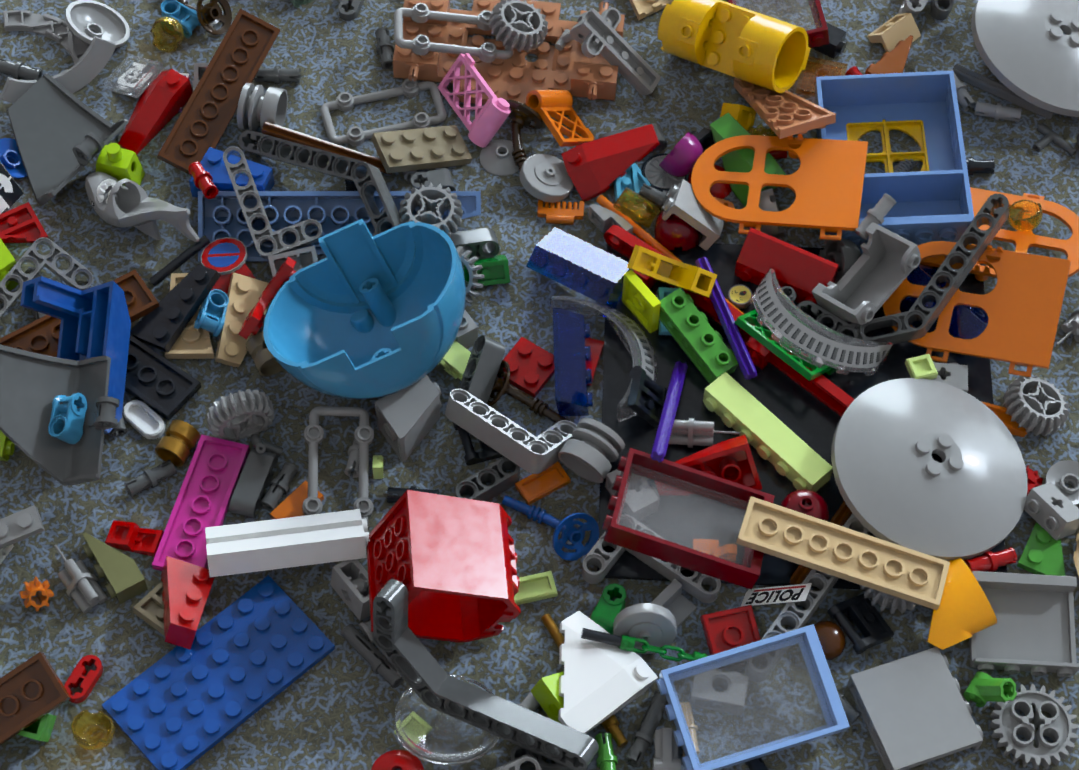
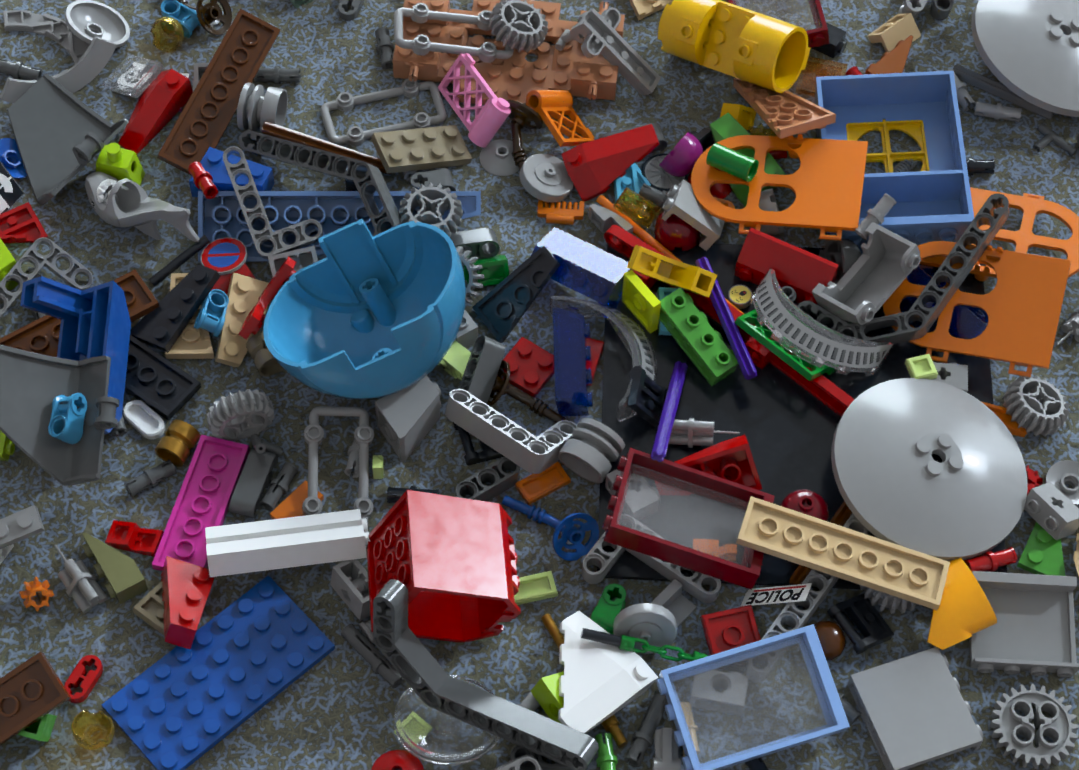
yellowish green brick [703,372,833,492] -> none
bright green piece [963,672,1017,707] -> none
clear yellow hair [1007,200,1043,232] -> none
none -> black wing [472,245,561,343]
none -> green pin [706,143,759,182]

